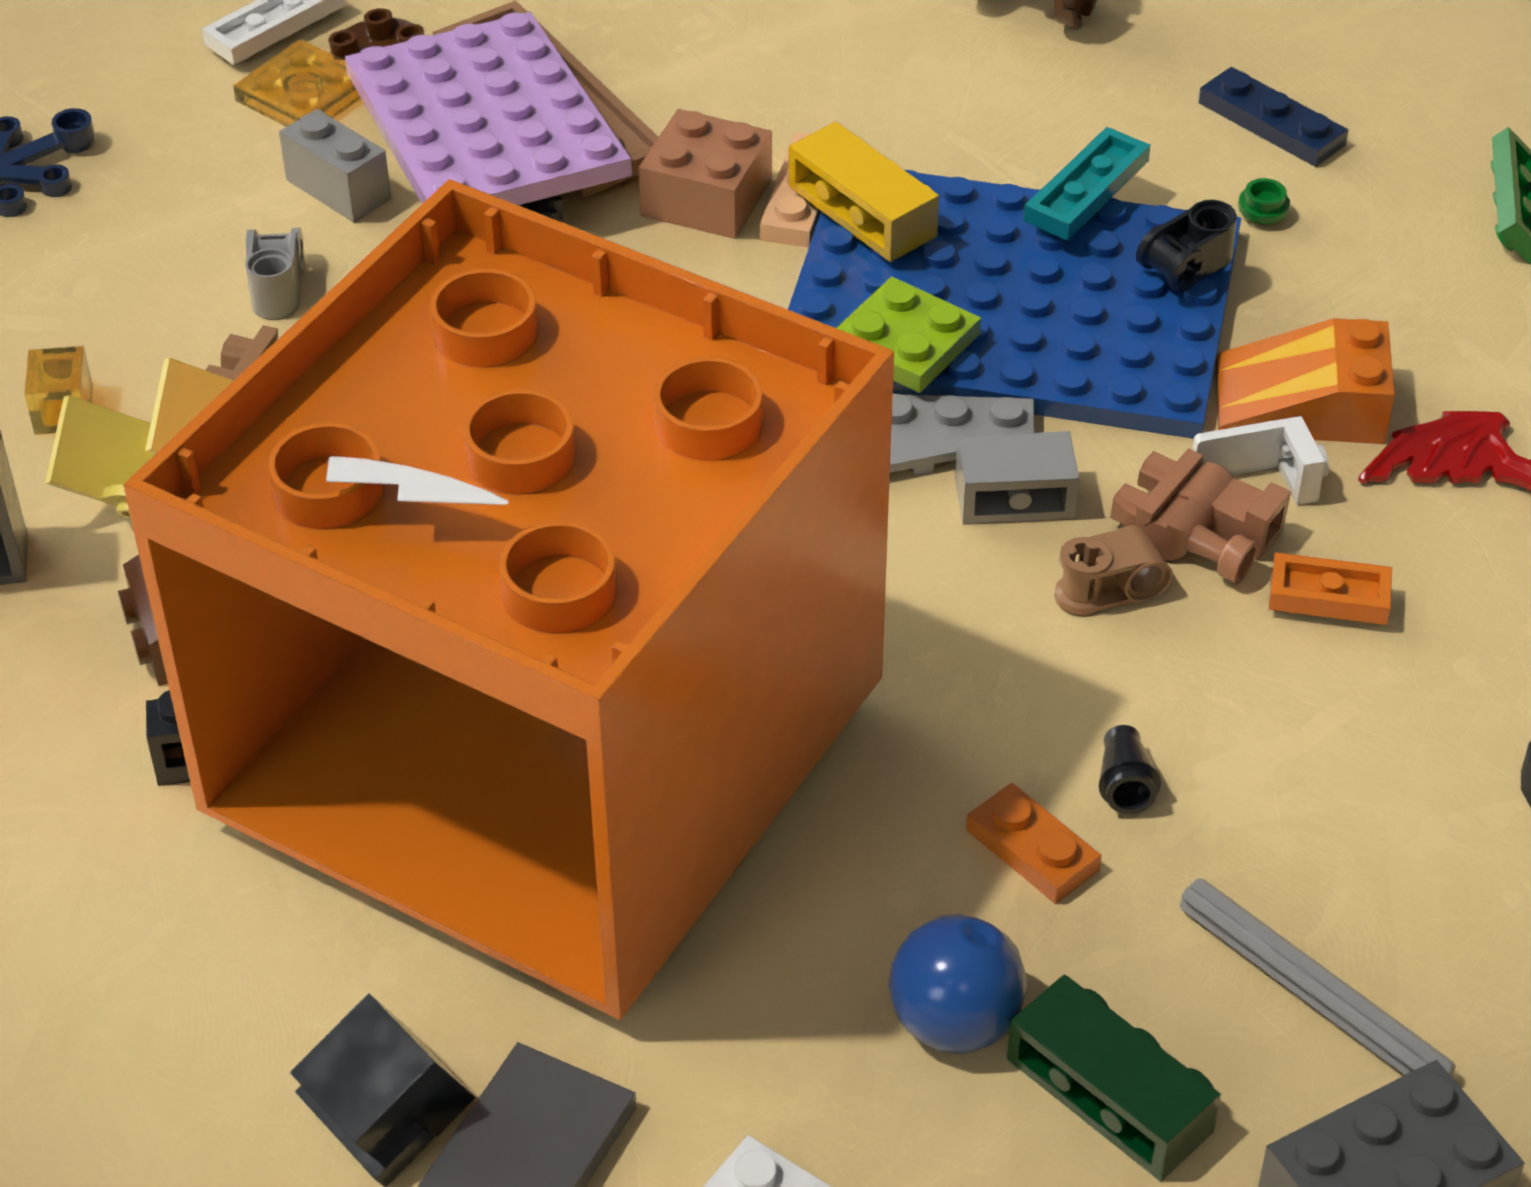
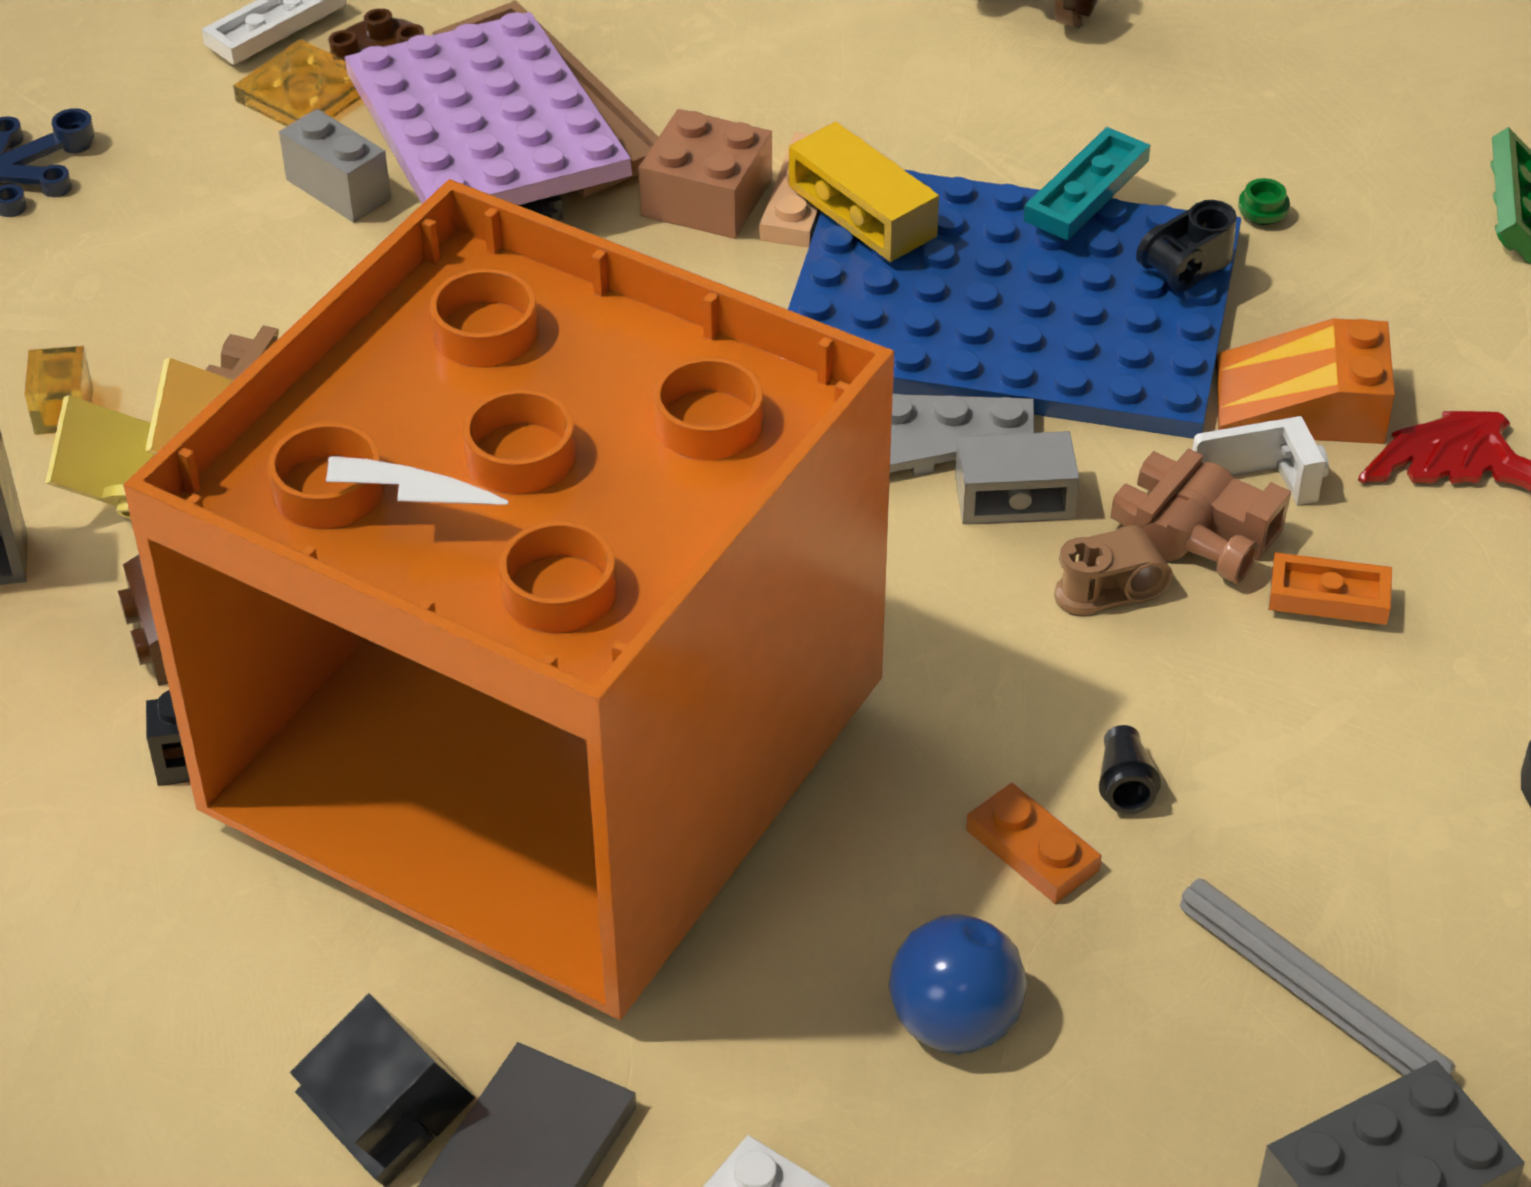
light grey piece [245,227,305,319] -> none
lime plate [837,276,981,393] -> none
dark green brick [1007,974,1221,1182] -> none
dark blue plate [1198,66,1349,167] -> none

